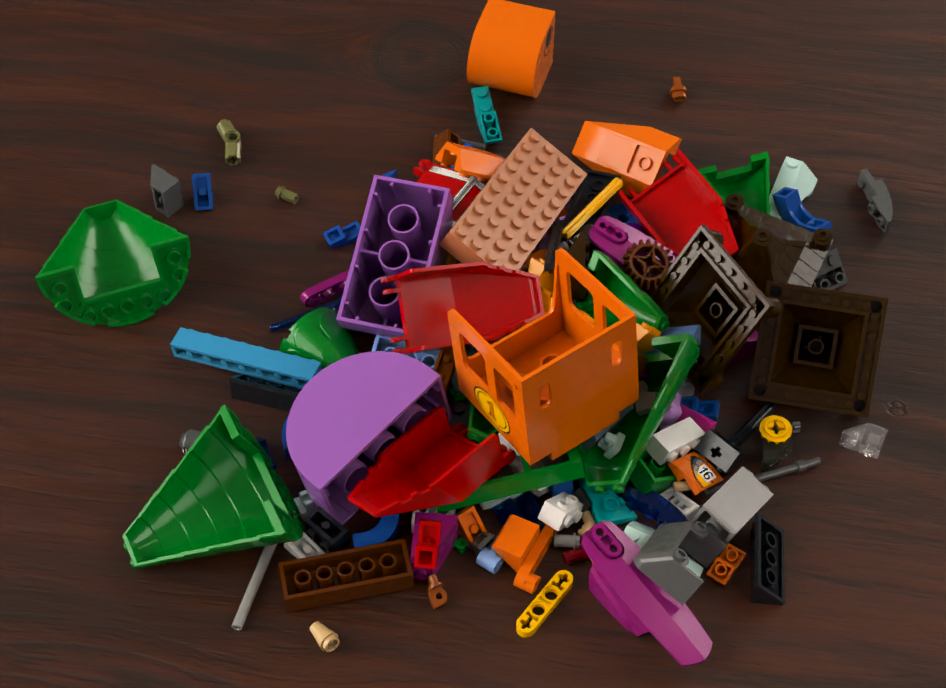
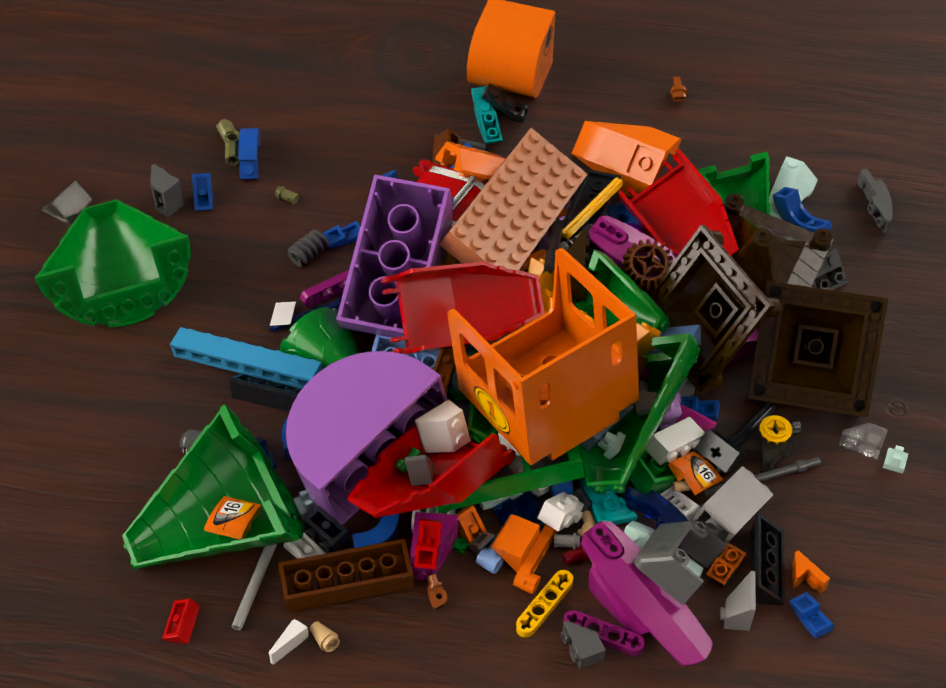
none -> clear smoke slope [41,180,93,224]
none -> red slope [162,598,200,644]
none -> orange slope [204,496,262,539]
none -> blue arch [239,128,261,179]
none -> white slope [269,619,309,664]
none -> white sticker [270,301,296,326]
none -> dark grey piece [288,230,329,267]
none -> green arm [395,447,421,473]
none -> dark grey slope [405,455,435,486]
none -> white slope [415,399,471,453]
none -> black plate [482,83,529,123]
none -> dark grey slope [561,621,606,669]
none -> magenta beam [563,610,645,656]
none -> light grey slope [720,571,756,631]
none -> blue slope [789,592,833,639]
none -> orange slope [792,551,830,593]
none -> light aqua tile [883,445,908,474]

